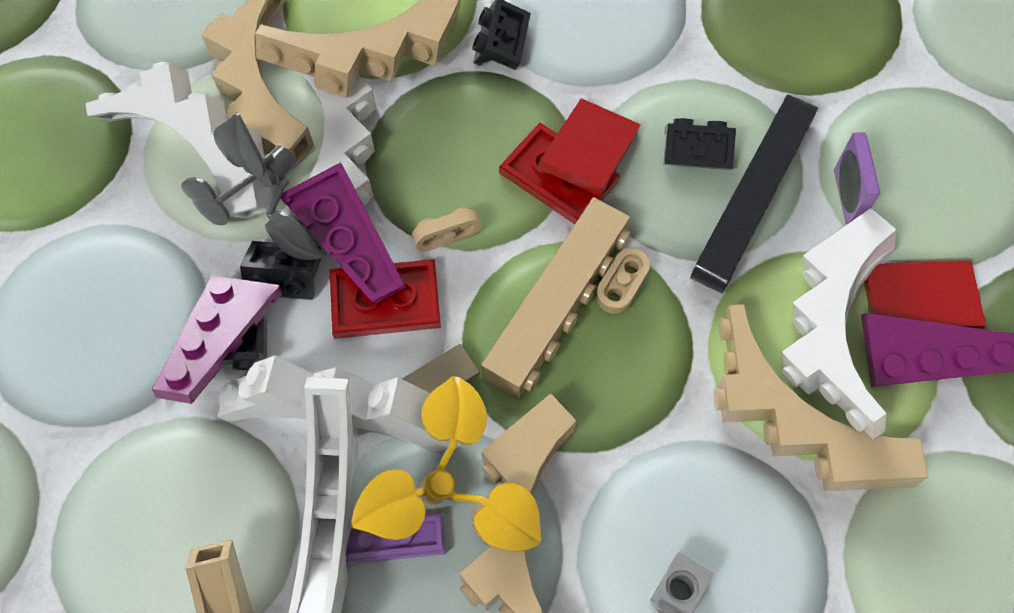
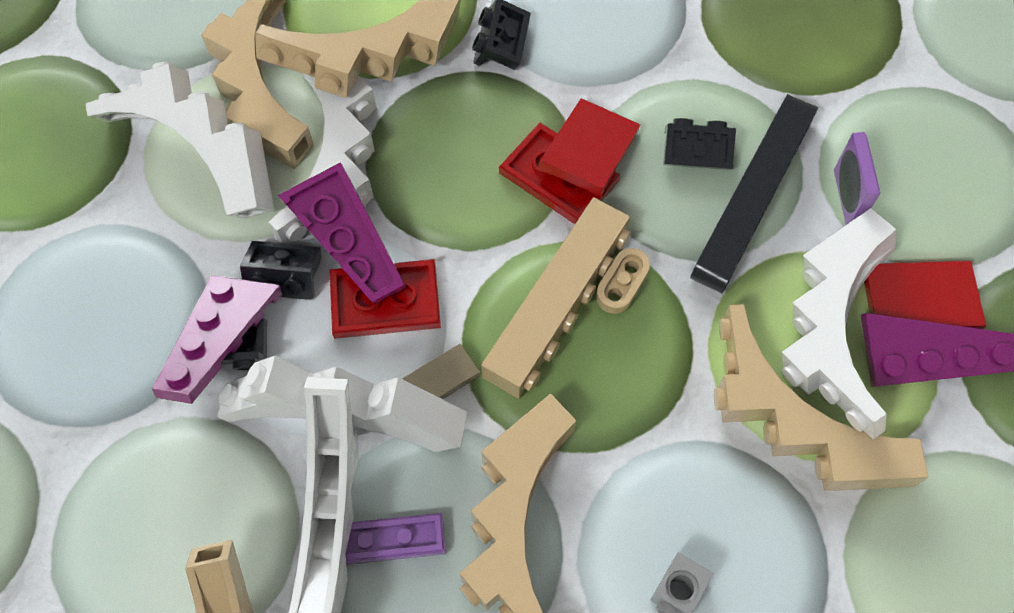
dark grey plant [181,112,325,260] -> none
yellow plant [351,376,541,551] -> none
tan plate [412,207,482,251] -> none

